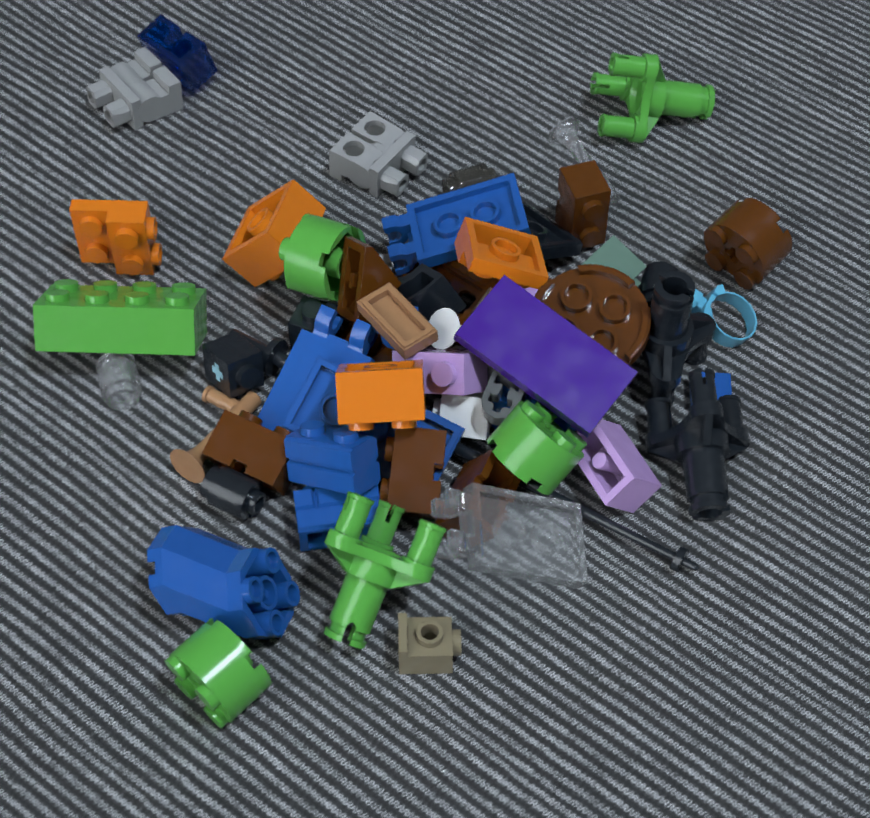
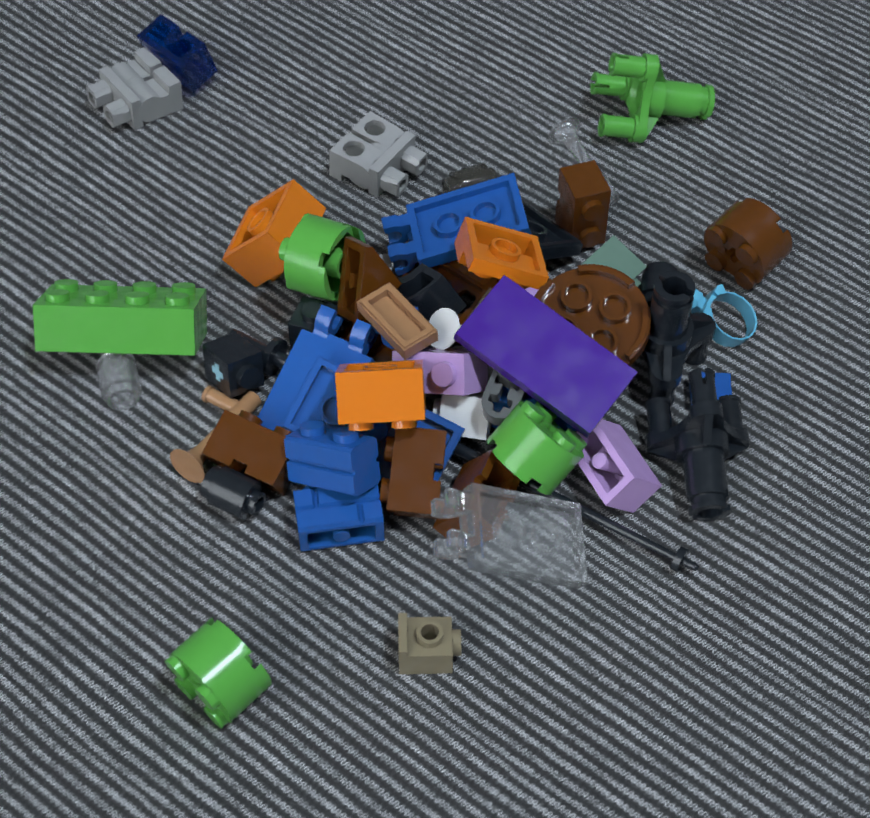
orange plate [69,199,162,275] -> none
blue brick [147,525,300,640] -> none
bright green wheel [323,491,447,649] -> none

